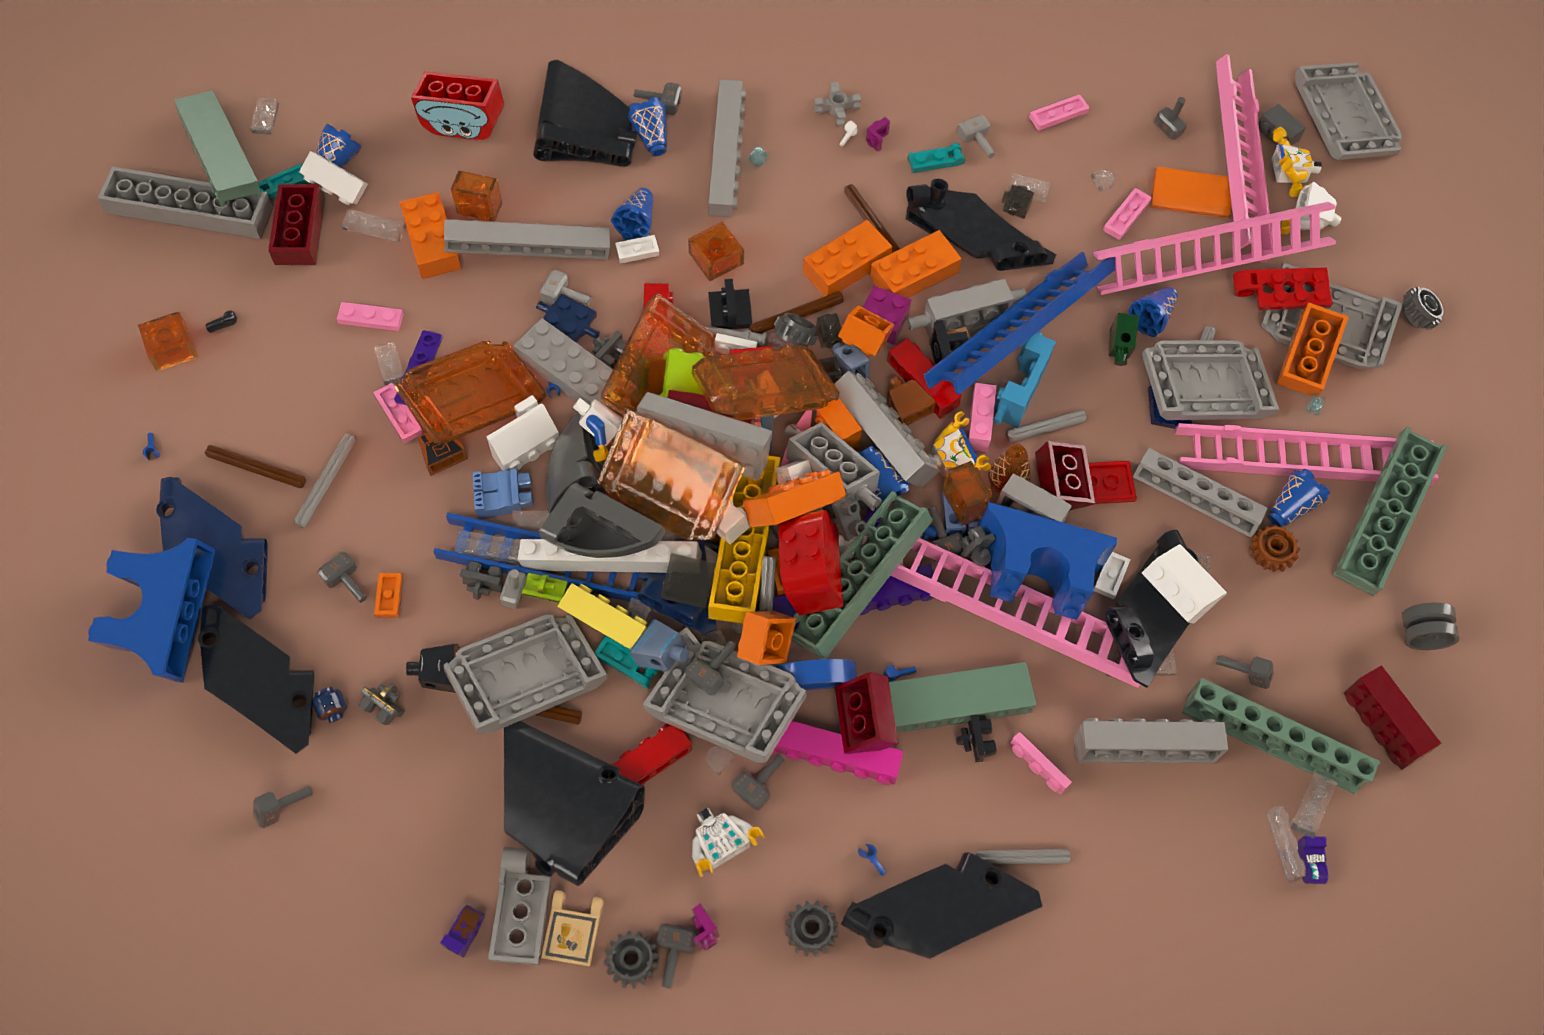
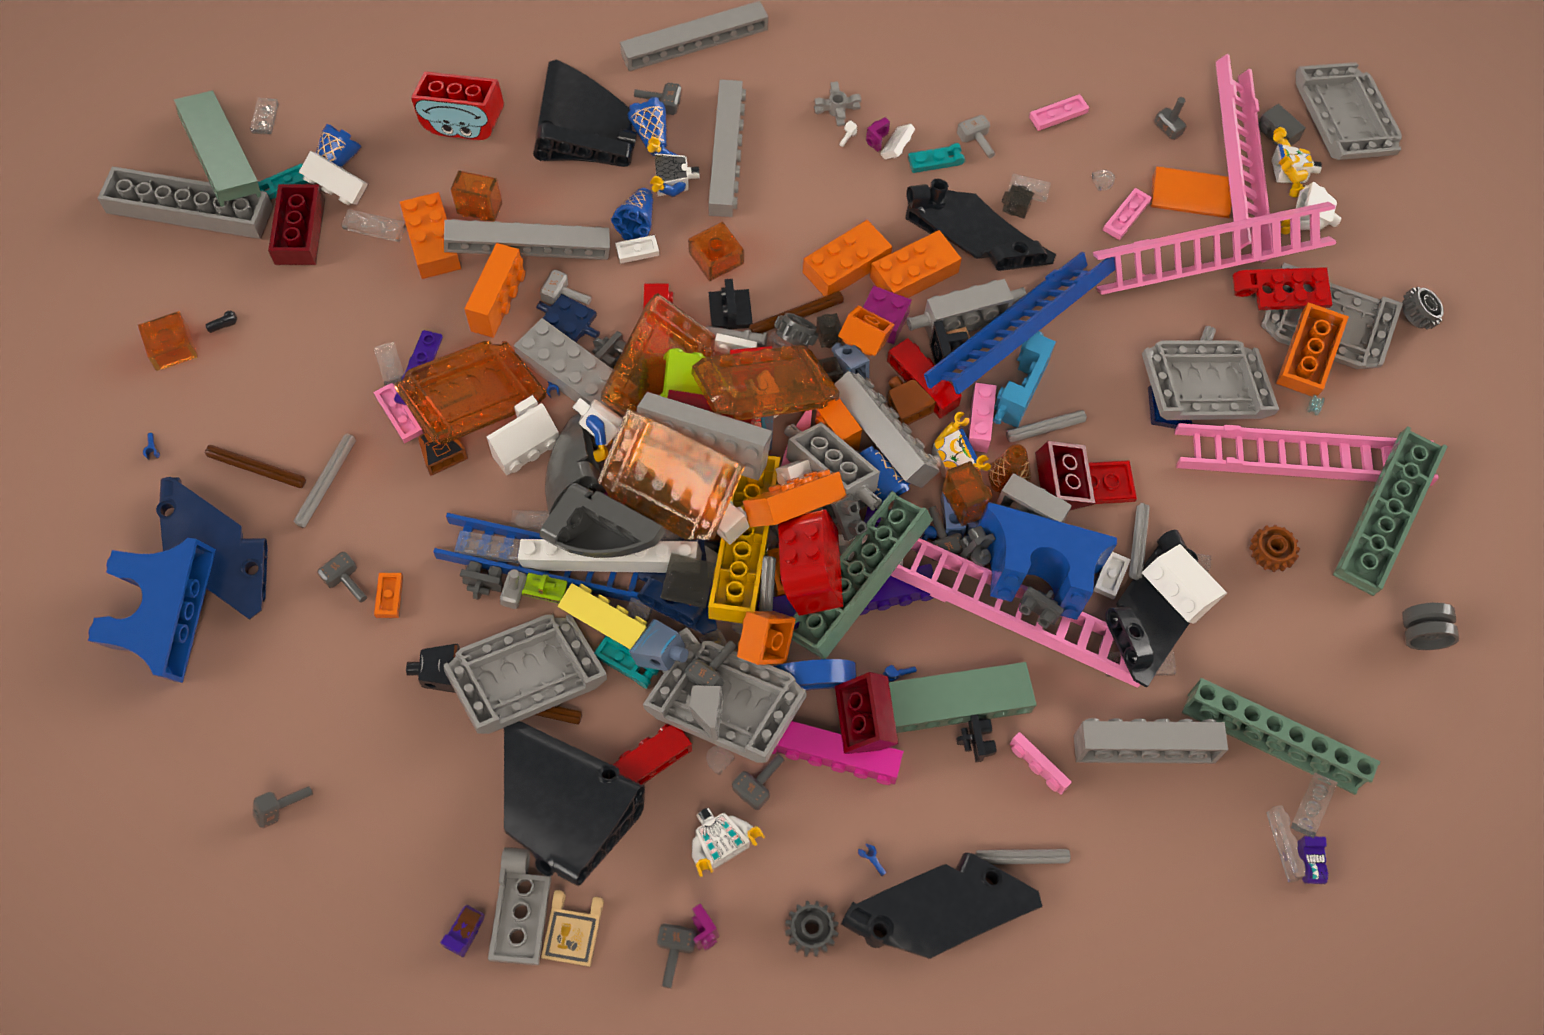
black panel [198,605,314,754] -> none
dark blue head [312,687,347,723] -> none
bright pink plate [336,302,404,331] -> none
dark grey hips [358,683,405,725] -> none
medium blue hips [472,468,533,519] -> none
dark grey gear [604,931,659,988] -> none
clear light blue bush [749,147,768,167] -> none
reddish brown axle [844,184,900,253] -> none
dark green torso [1108,313,1139,366] -> none
blue cone [1129,287,1178,337] -> none
light grey brick [1133,448,1268,538] -> none
dark grey piece [1216,656,1274,689] -> none
blue cone [1268,469,1330,528] -> none
dark red brick [1343,665,1442,770] -> none
none -> orange brick [464,243,526,338]
none -> light grey brick [620,1,768,71]
none -> torso [647,137,700,197]
none -> light grey slope [687,685,724,740]
none -> white plate [880,124,915,159]
none -> dark grey hips [1019,586,1064,628]
none -> light grey axle [1129,503,1150,580]

